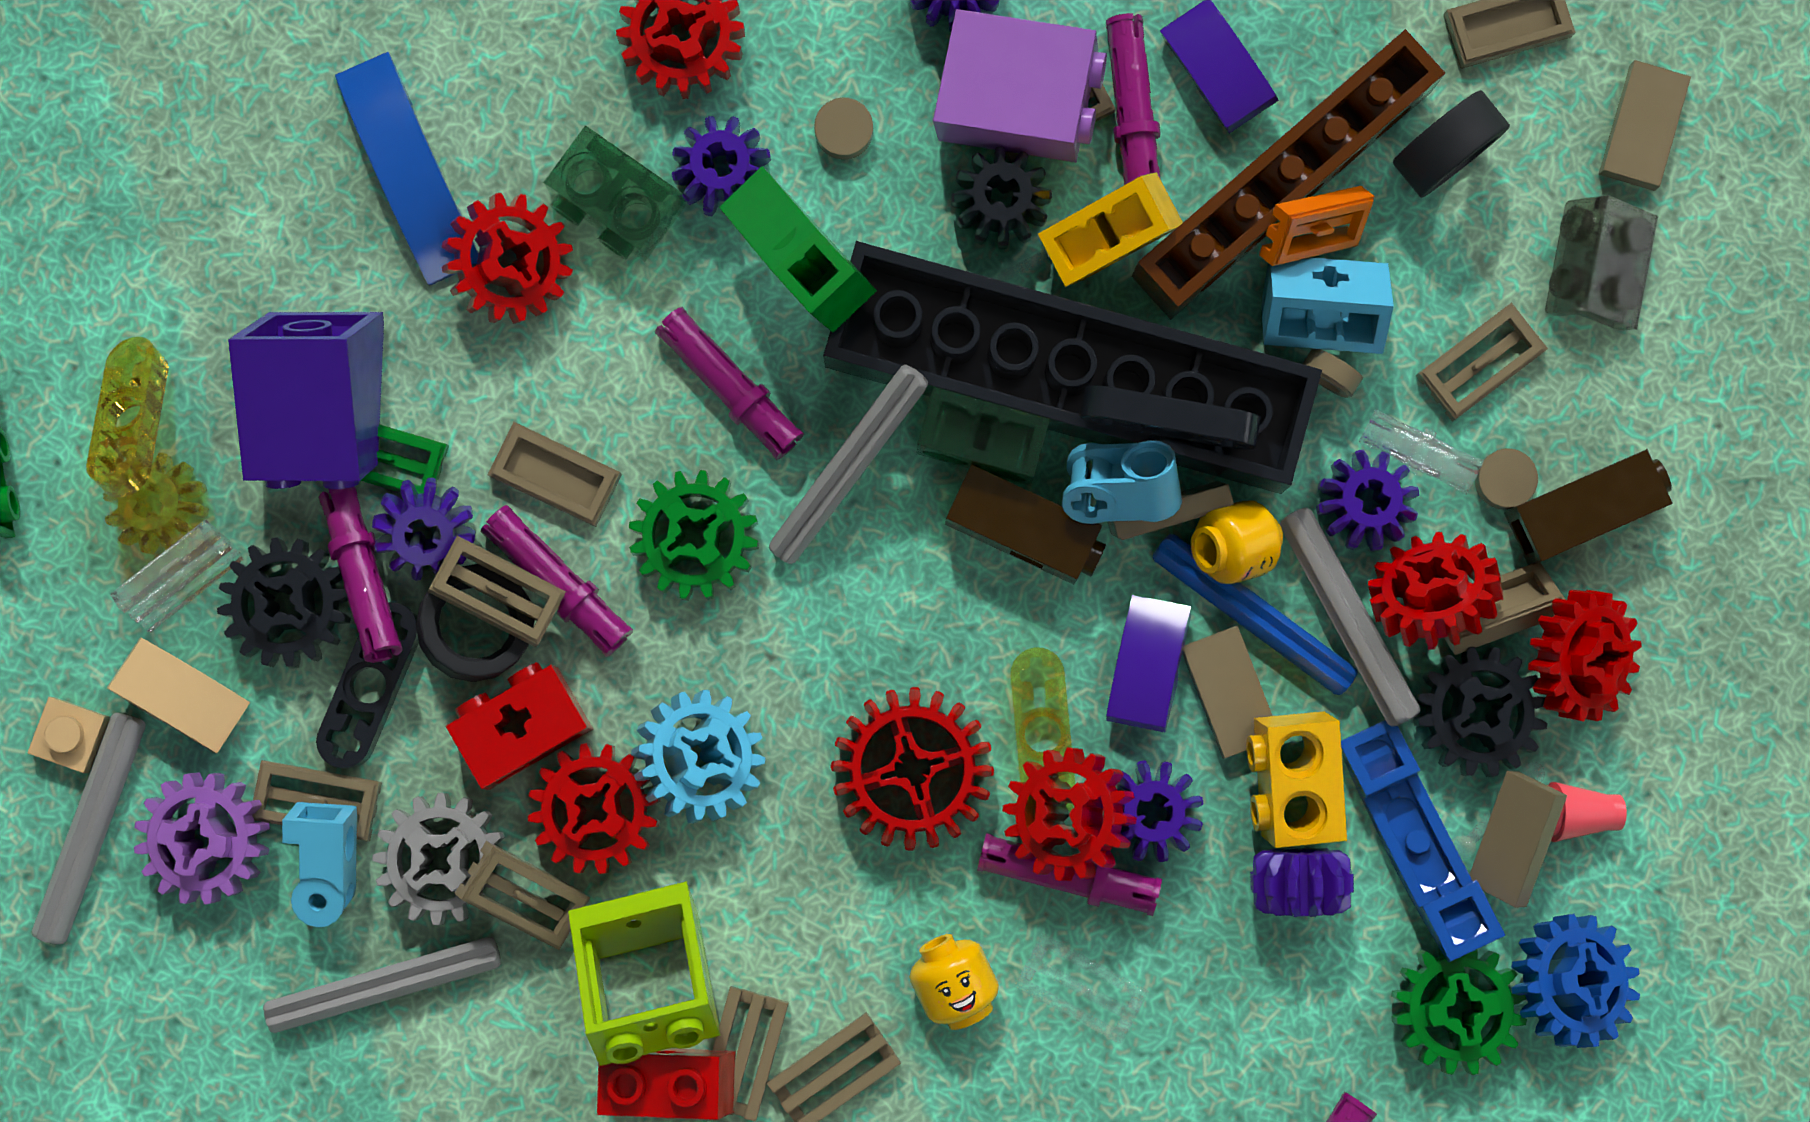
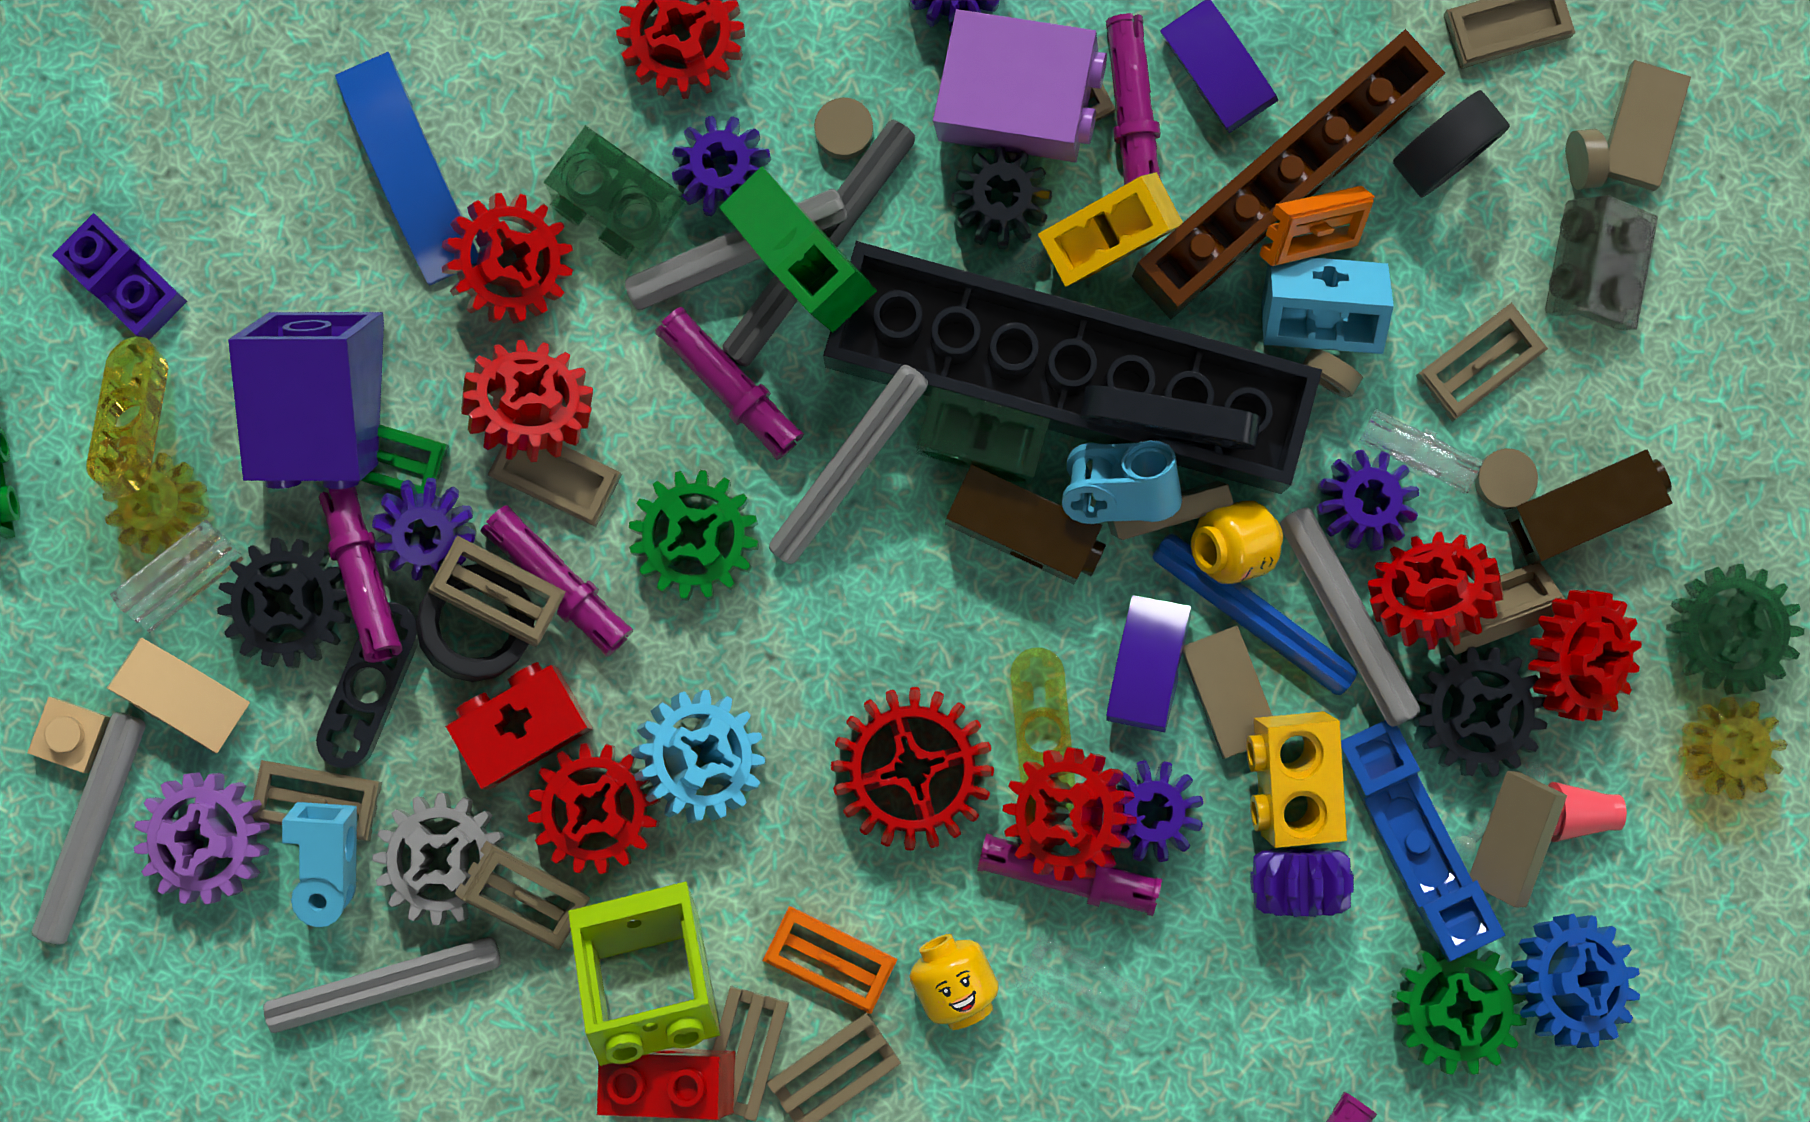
none -> dark purple slope [52,213,187,343]
none -> red gear [461,340,593,462]
none -> light grey axle [625,189,847,310]
none -> dark grey axle [723,120,915,367]
none -> orange tile [762,906,898,1014]
none -> dark tan tile [1565,128,1610,190]
none -> clear green gear [1666,564,1804,695]
none -> clear yellow gear [1678,697,1788,800]

